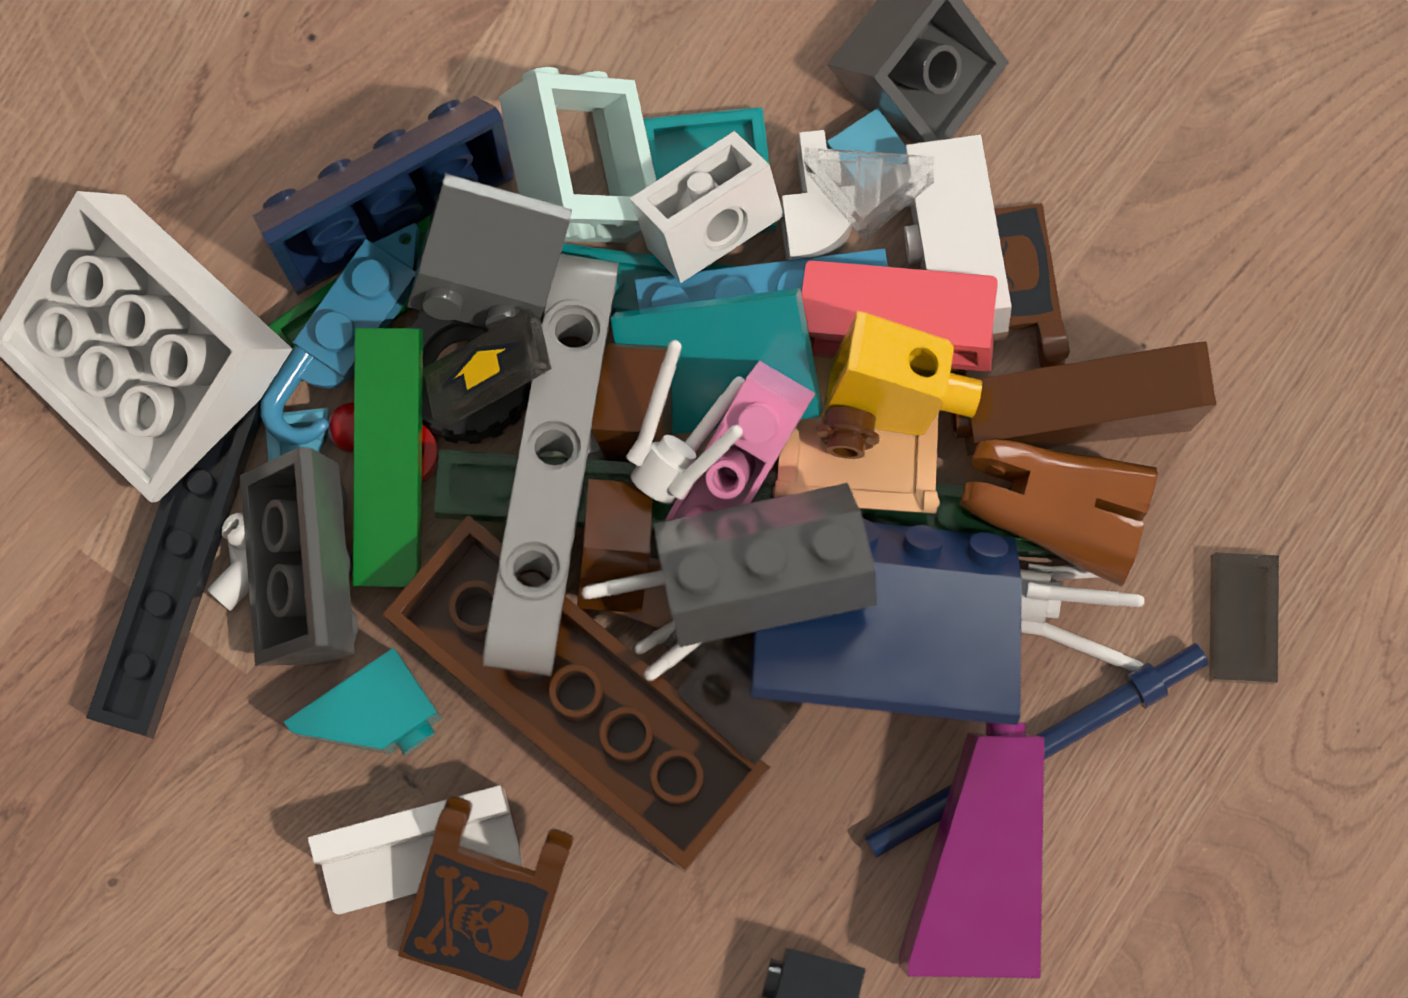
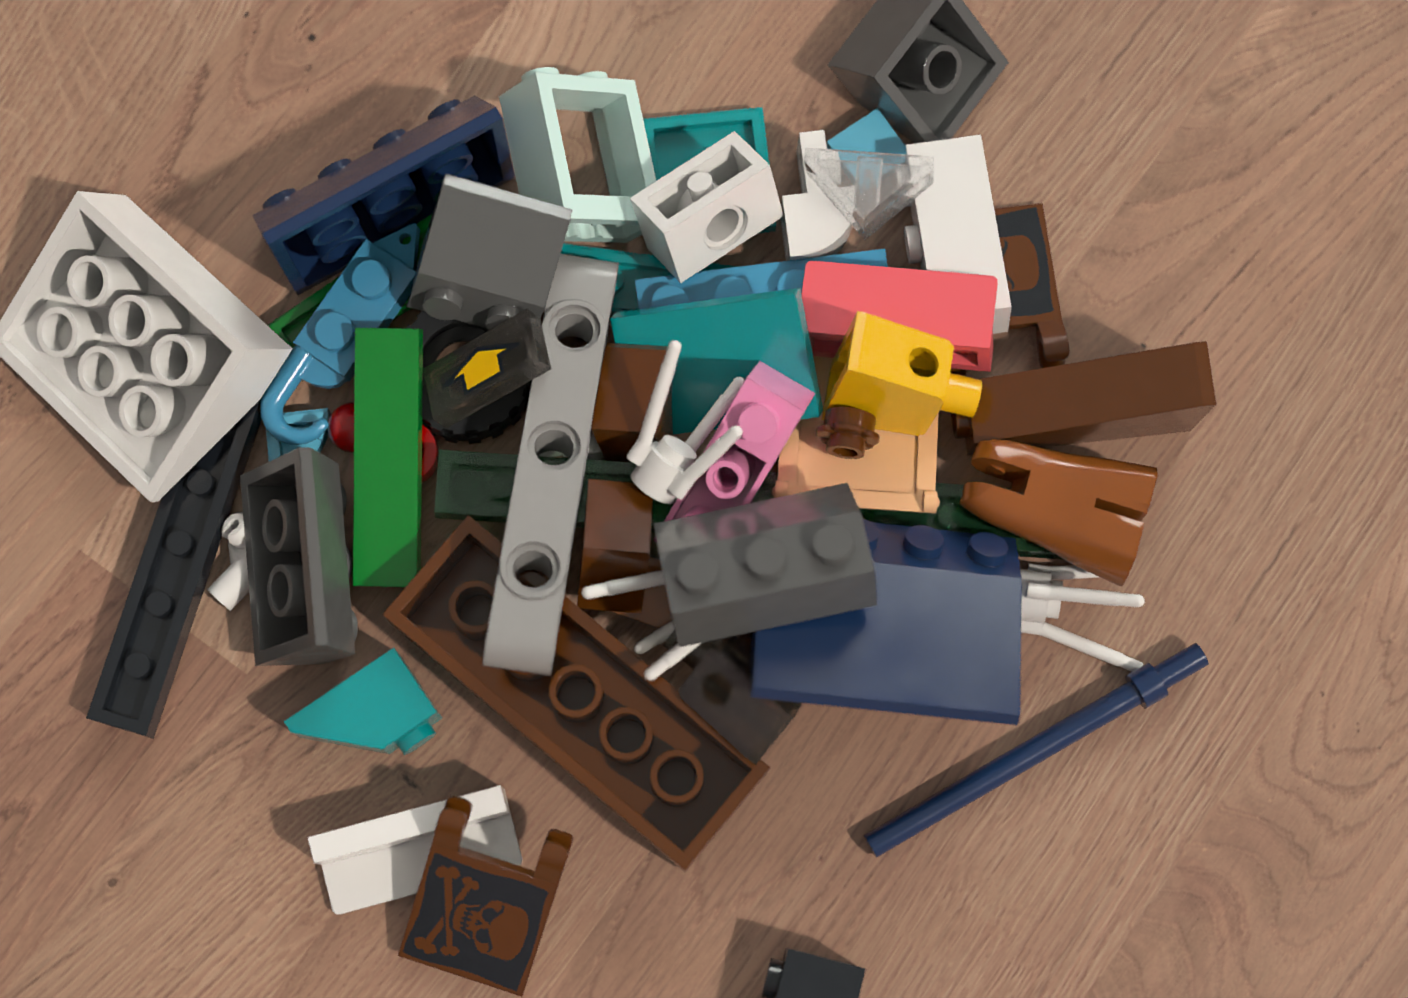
magenta slope [899,722,1044,978] -> none
clear smoke tile [1209,552,1279,685] -> none

